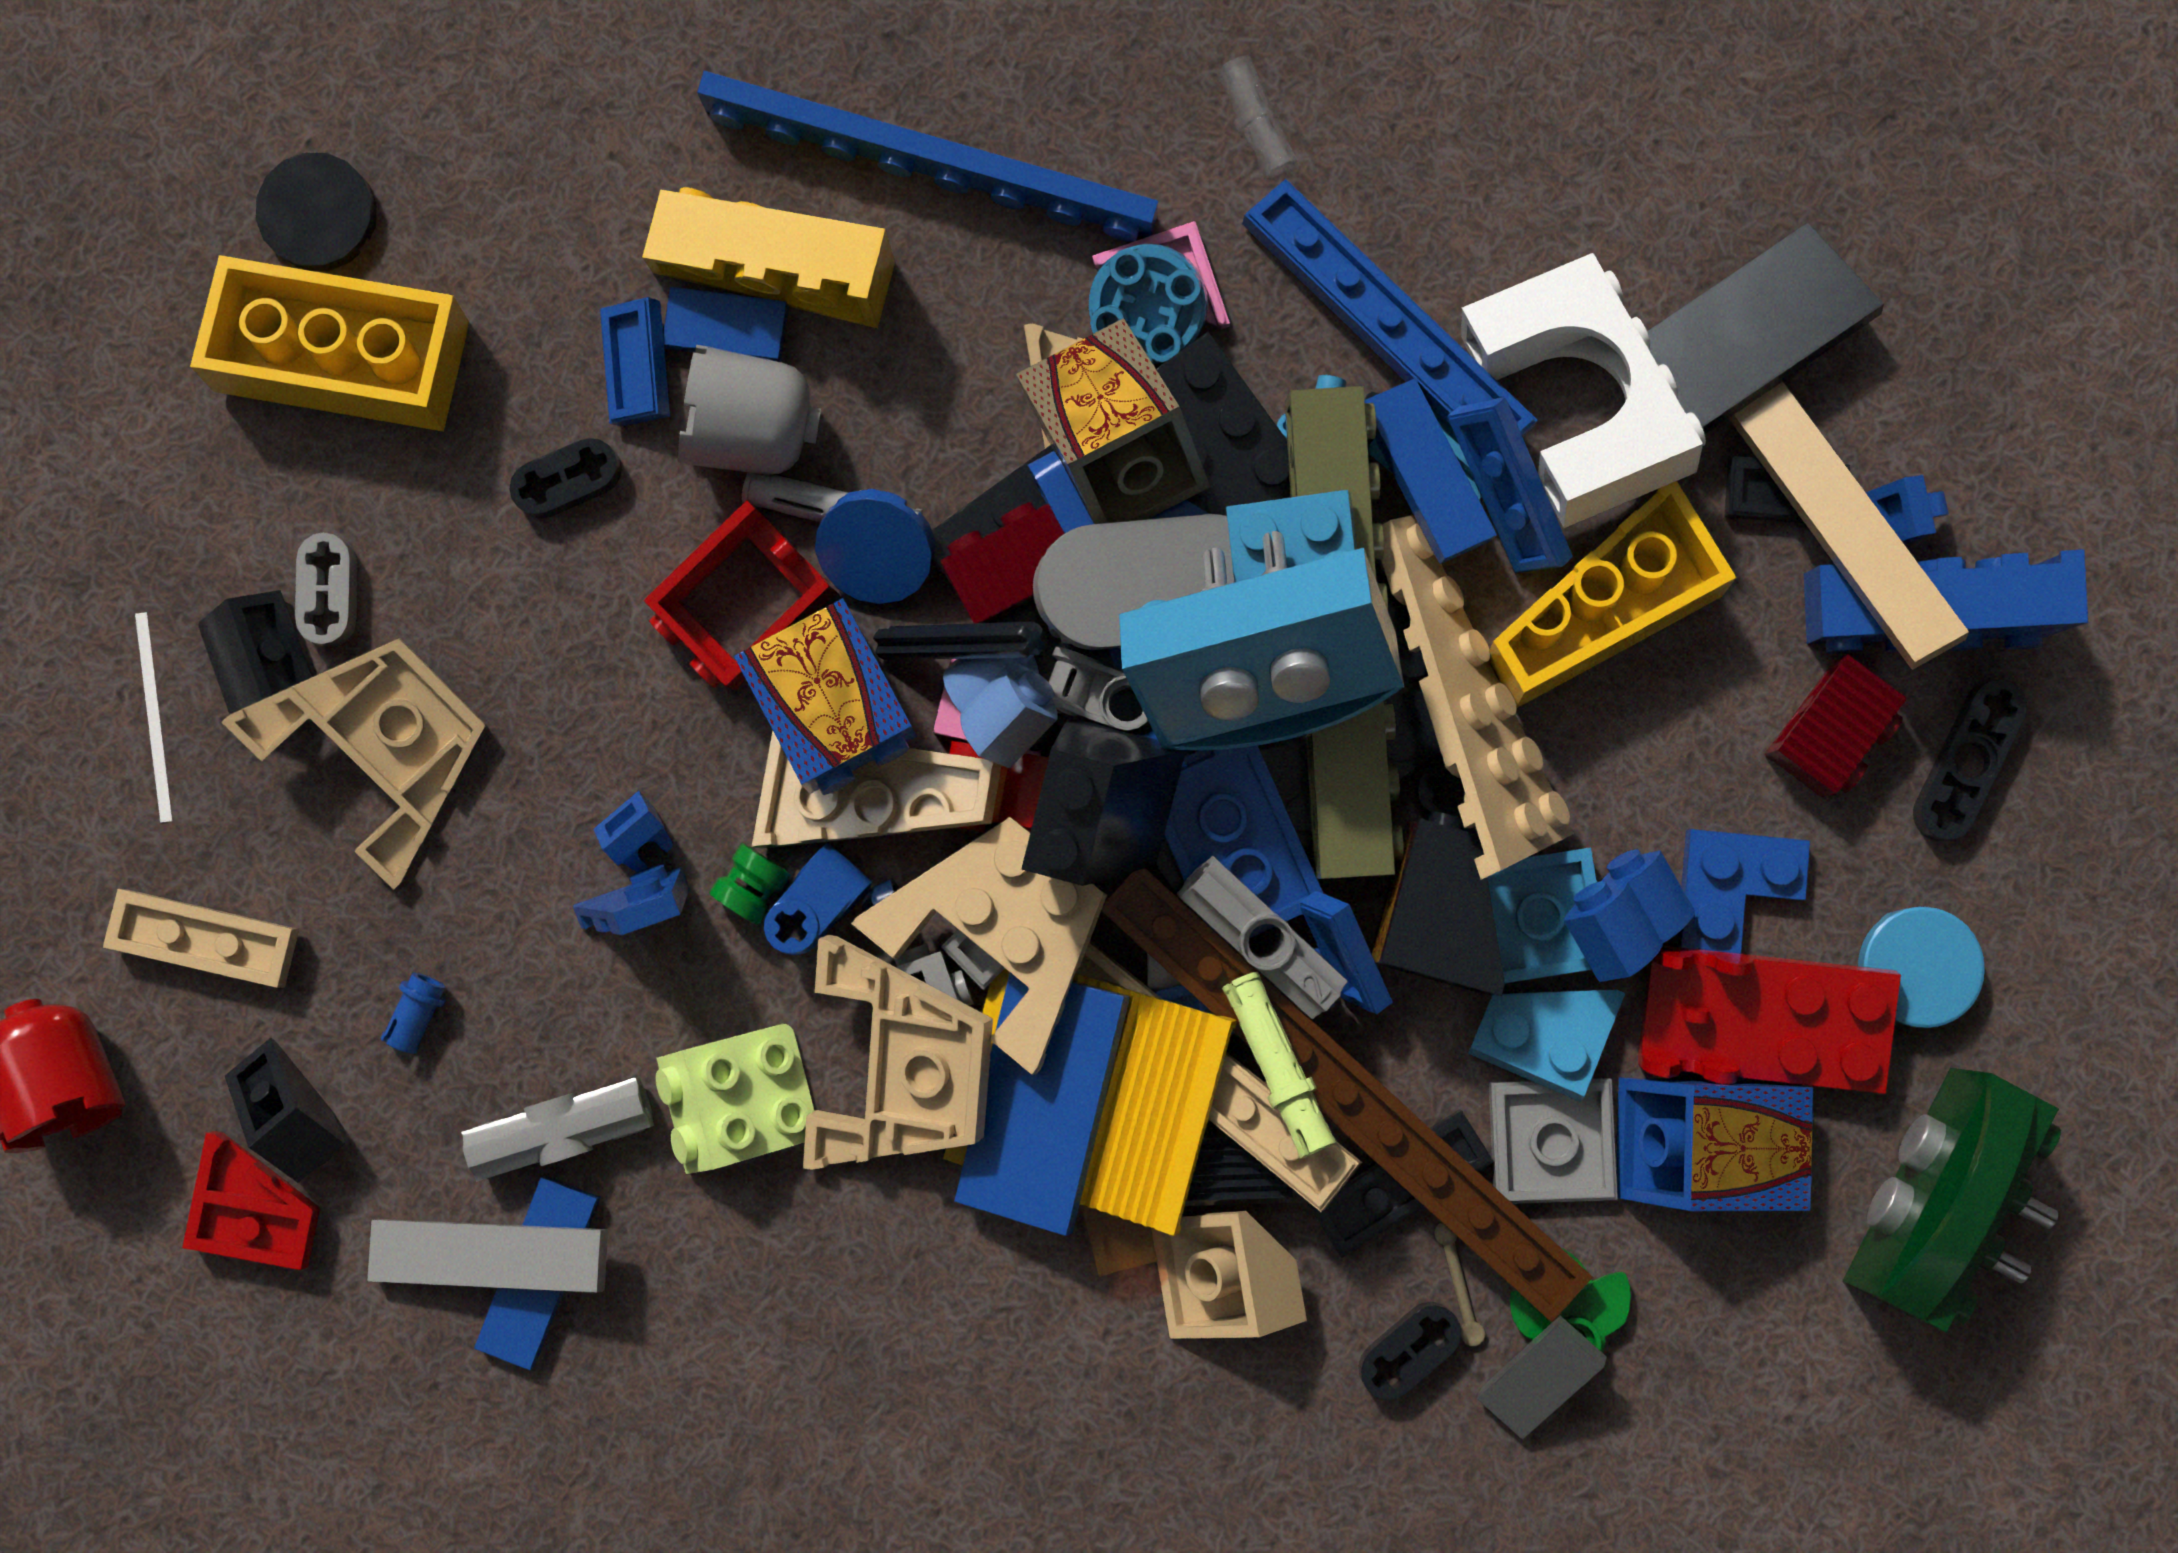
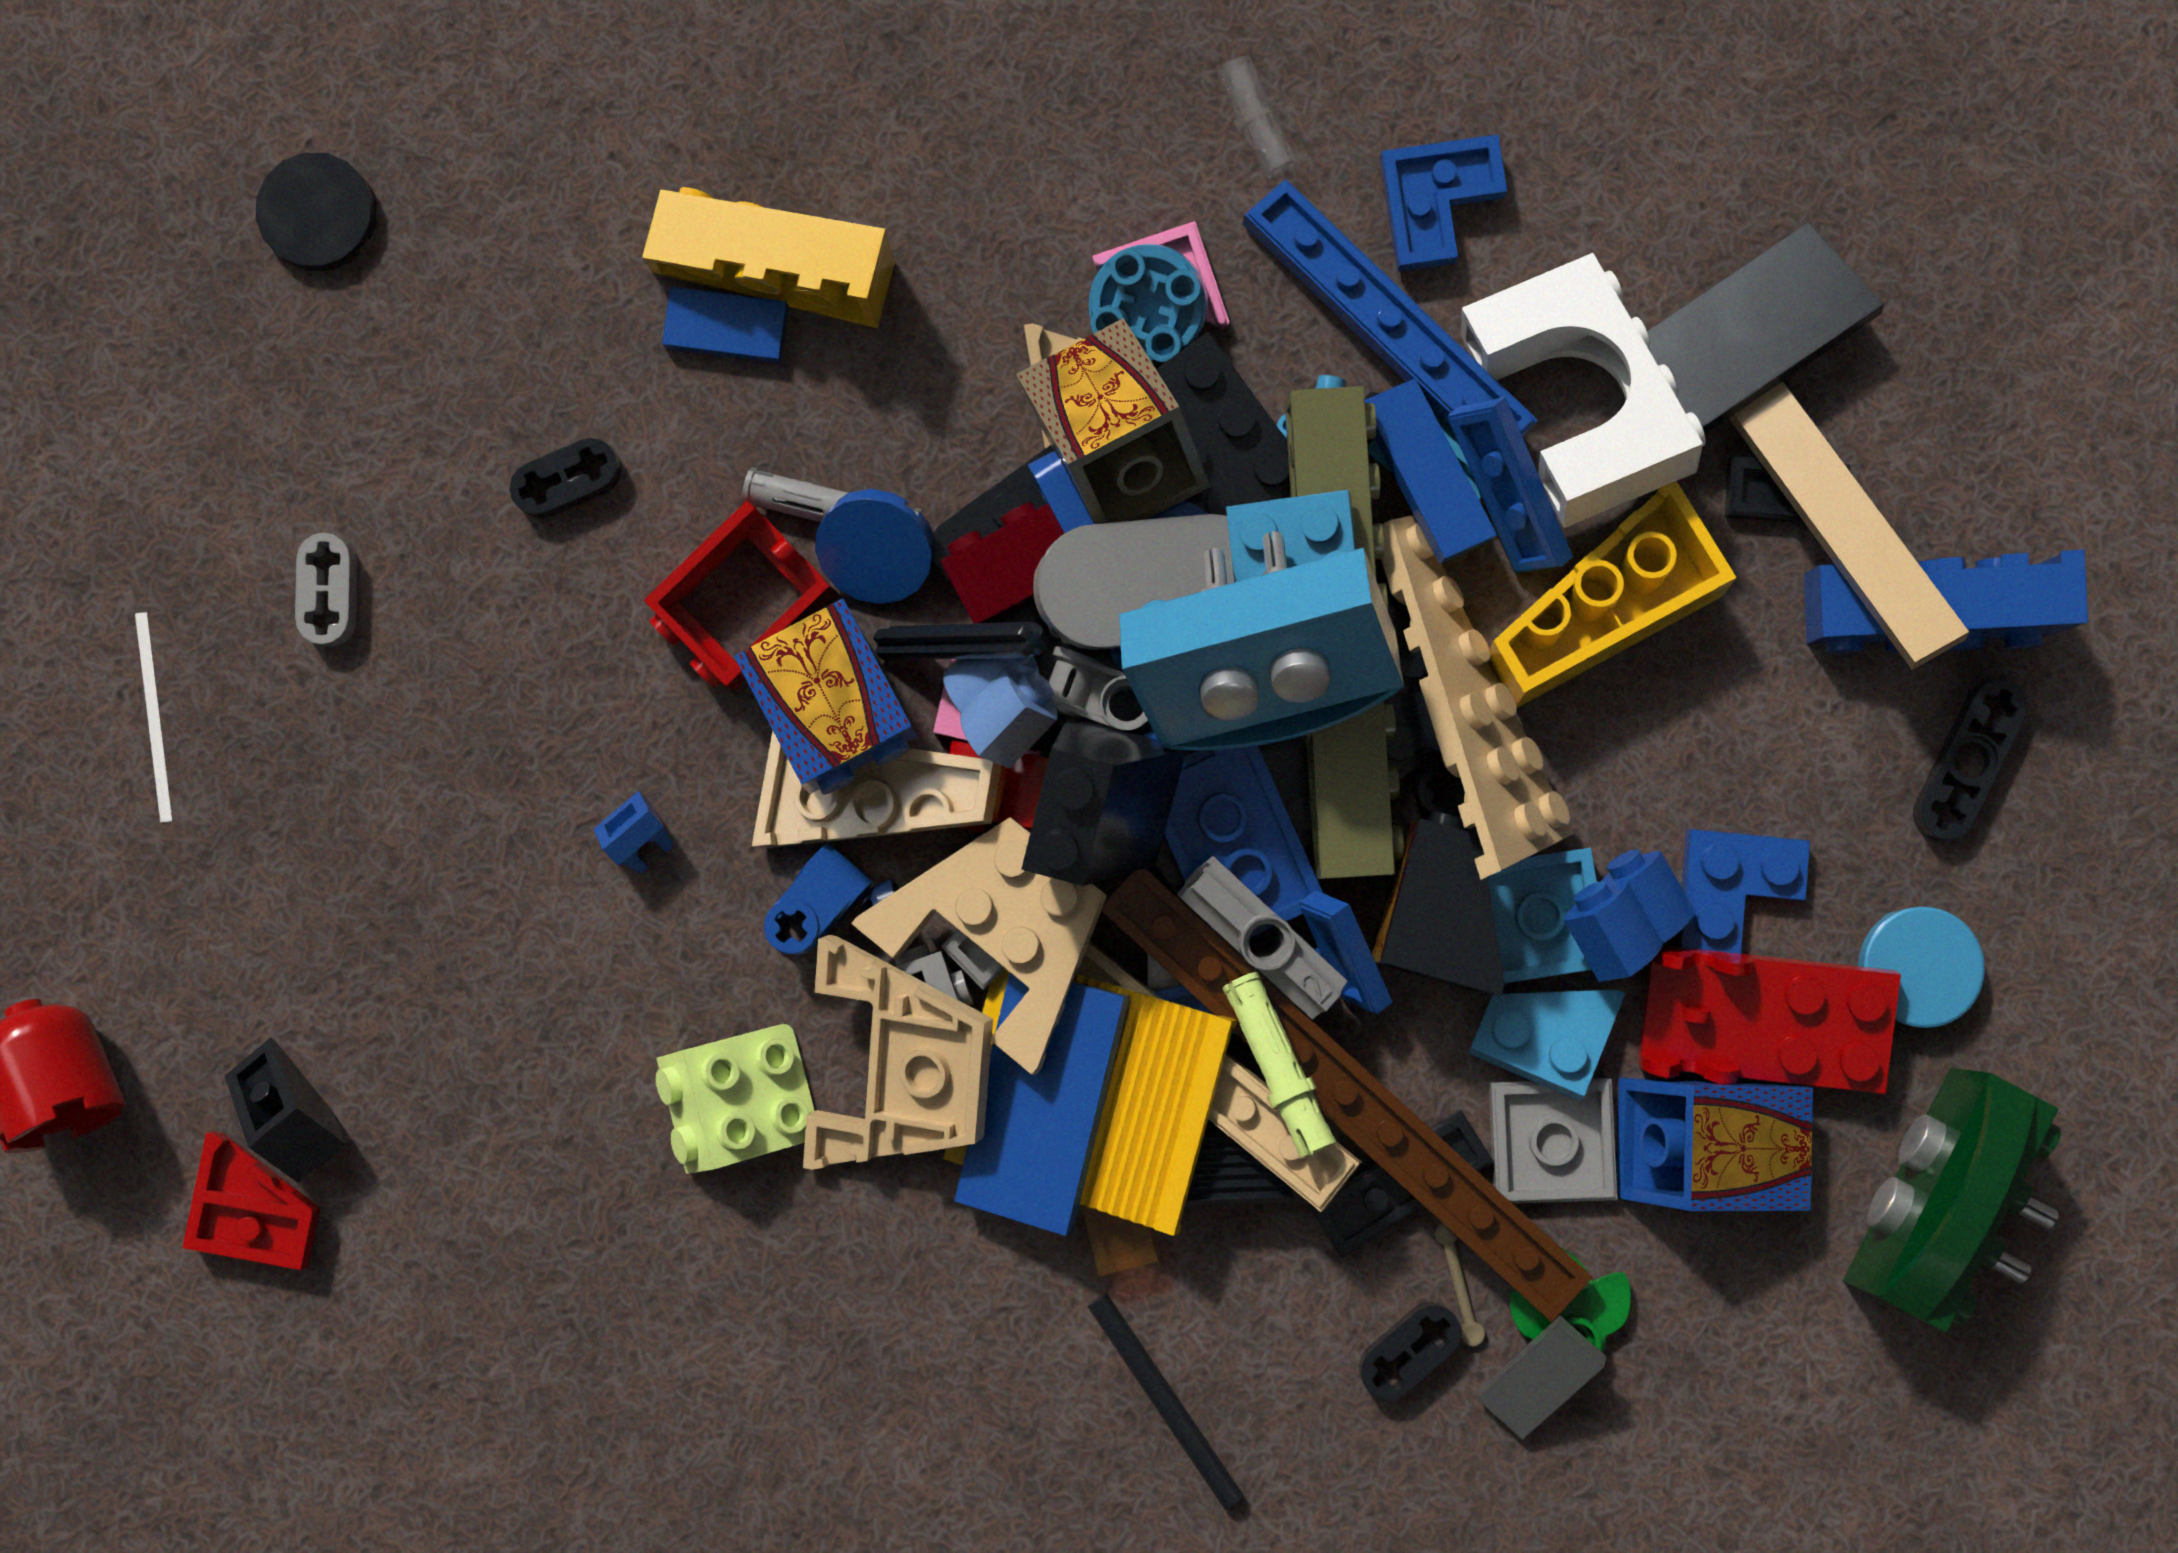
tan plate [103,889,299,988] -> none
yellow brick [190,255,469,432] -> none
black panel [198,590,312,715] -> none
tan wing [221,638,485,890] -> none
light grey tile [367,1219,608,1293] -> none
blue pin [380,972,446,1054] -> none
light grey piece [462,1077,654,1182] -> none
blue tile [474,1175,601,1370] -> none
blue wing [573,865,690,935] -> none
blue tile [600,297,670,426] -> none
light grey cylinder [678,345,821,474] -> none
blue plate [697,71,1158,242] -> none
green wheel [708,843,792,925] -> none
tan slope [1151,1211,1307,1339] -> none
dark red brick [1765,655,1907,797] -> none
blue tile [1866,475,1949,544] -> none
none -> black bar [1087,1292,1244,1509]
none -> blue plate [1379,134,1507,272]

